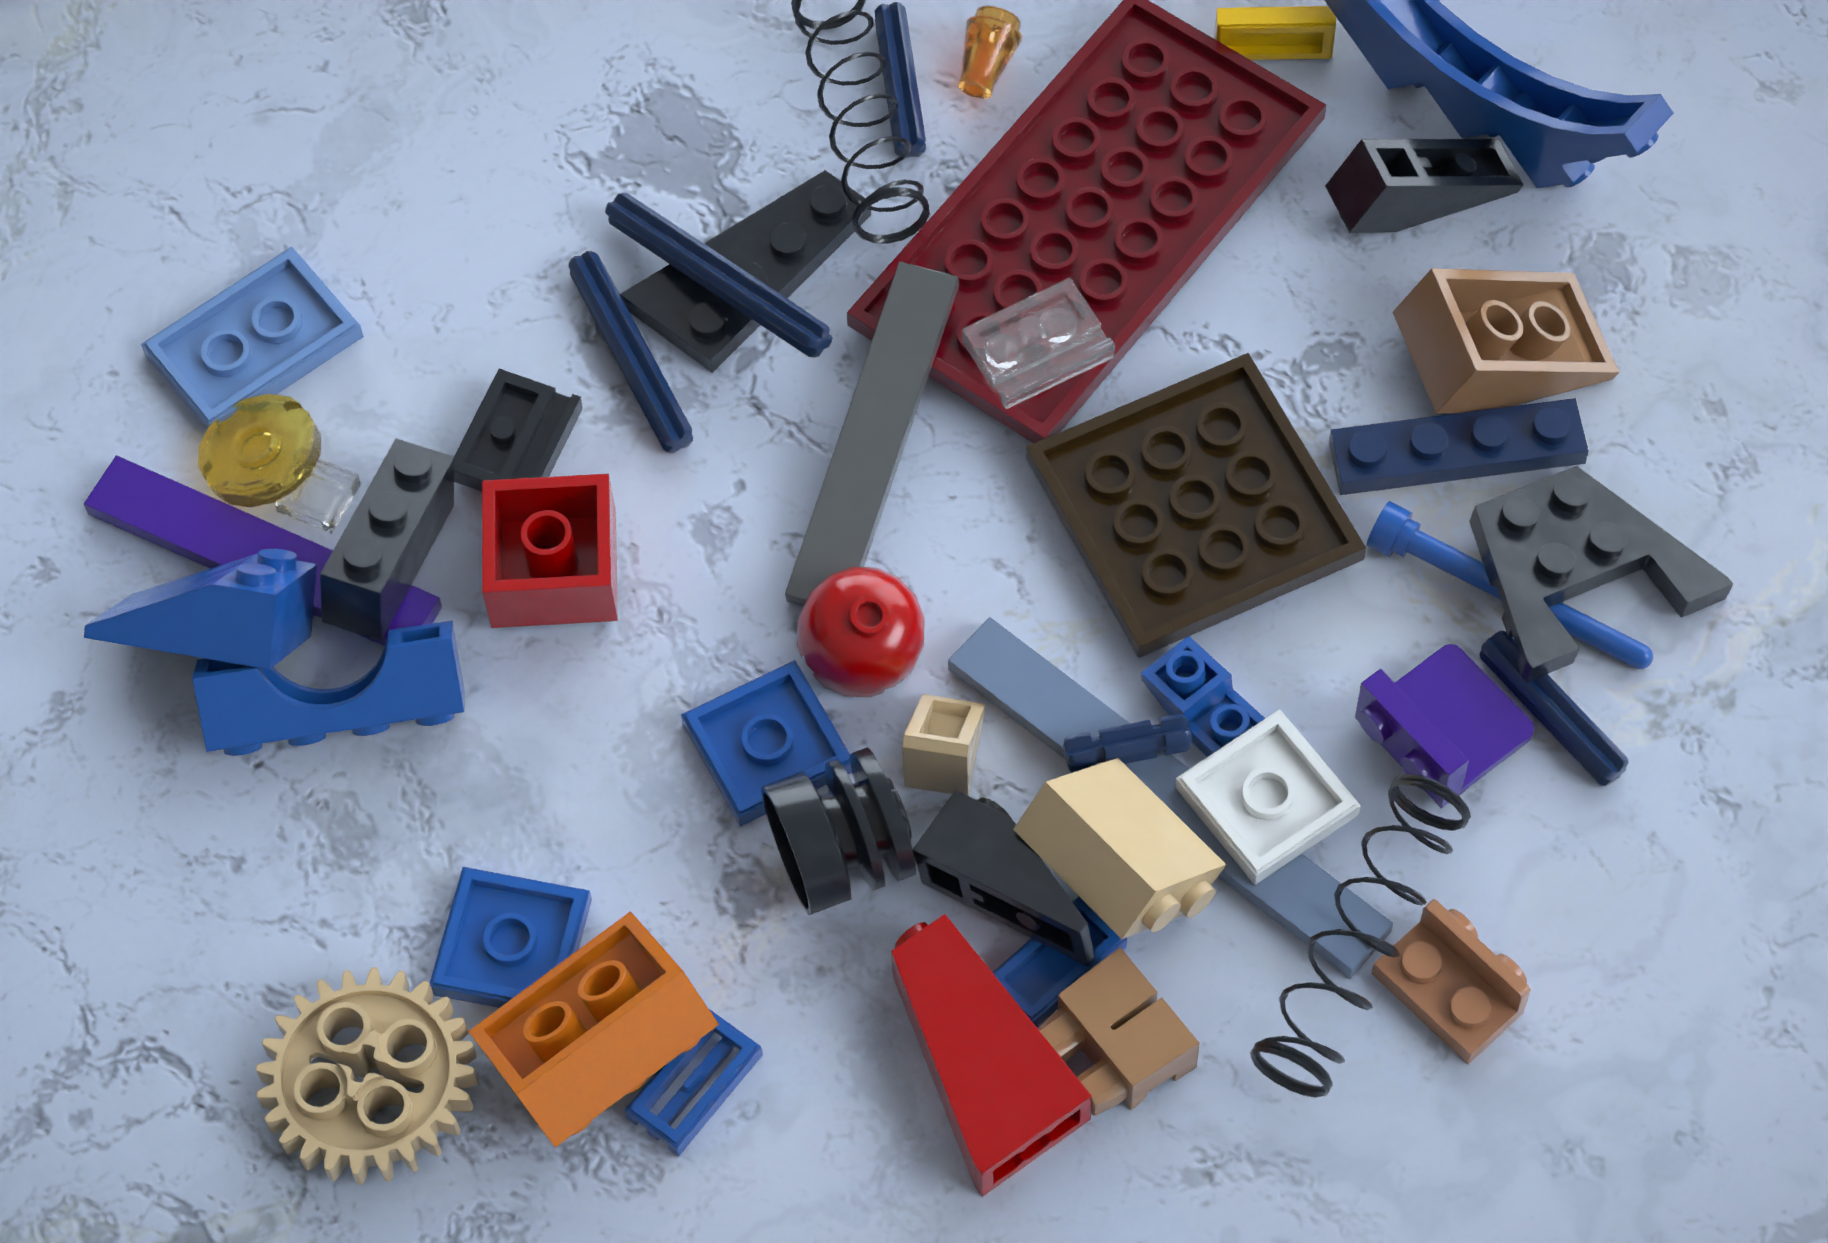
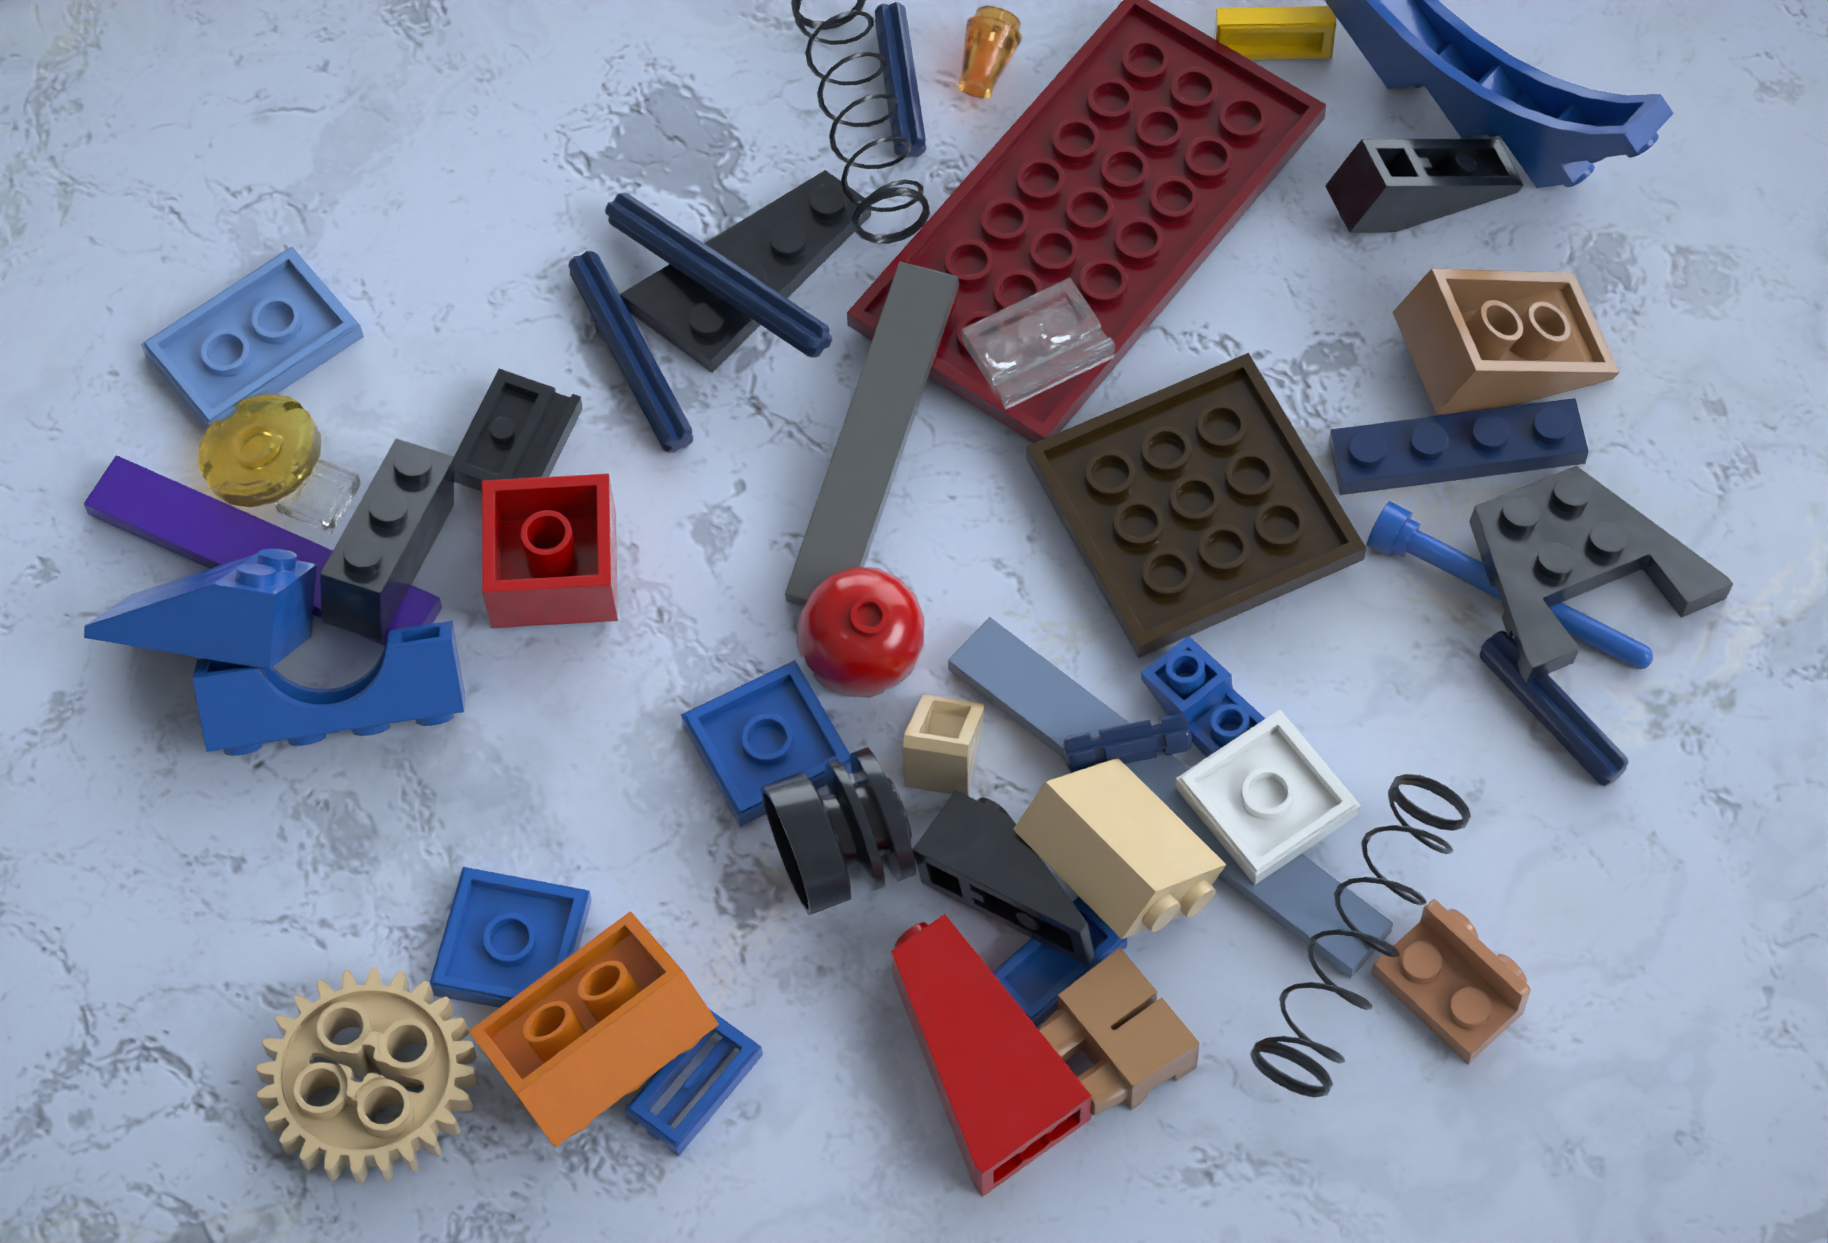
dark purple bracket [1355,644,1534,809] -> none

